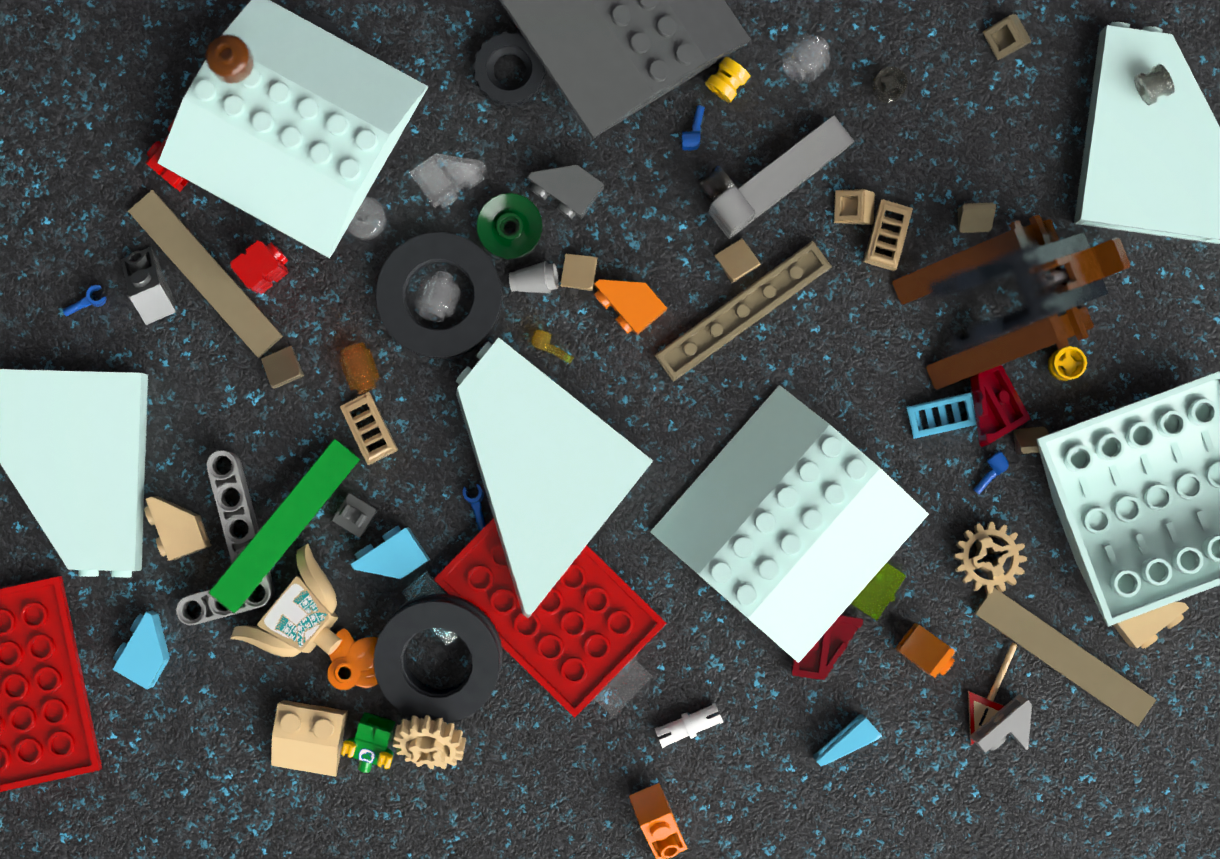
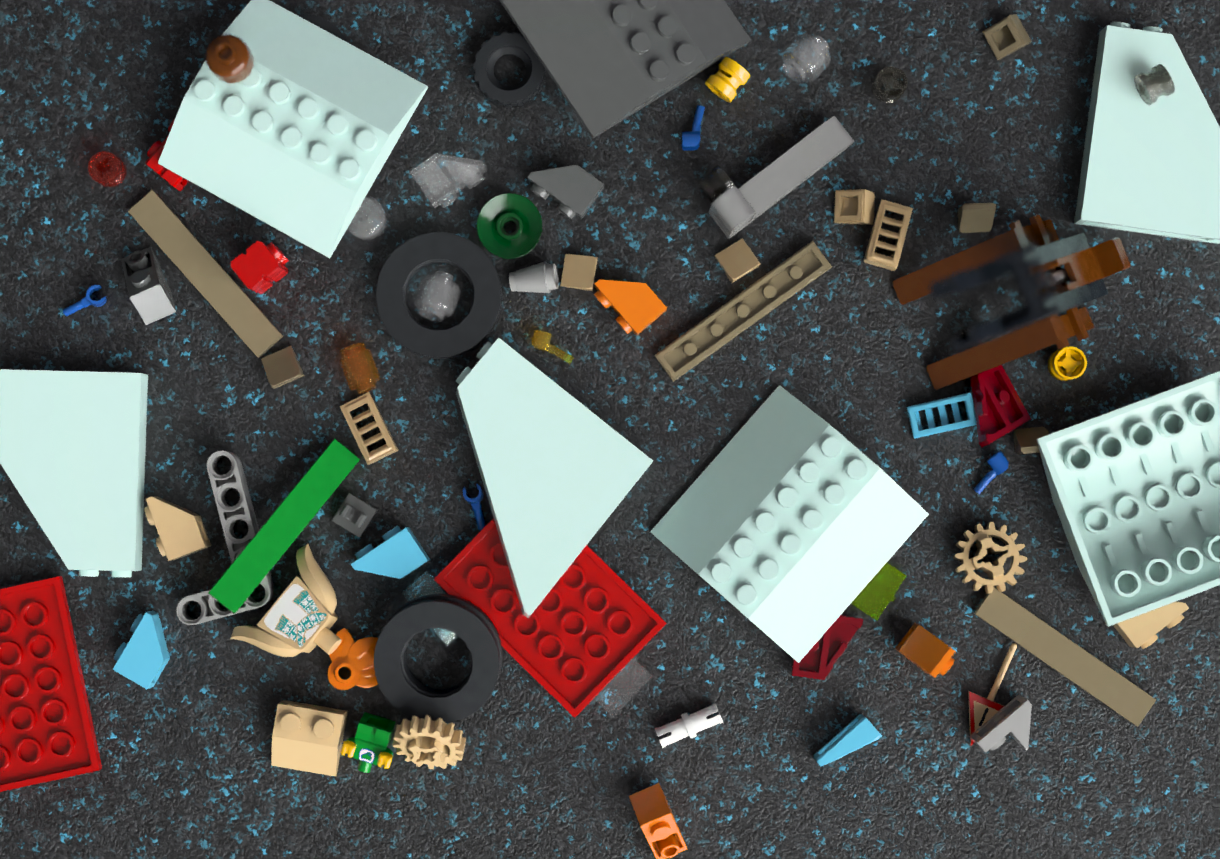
none -> clear red wheel [88,151,126,187]

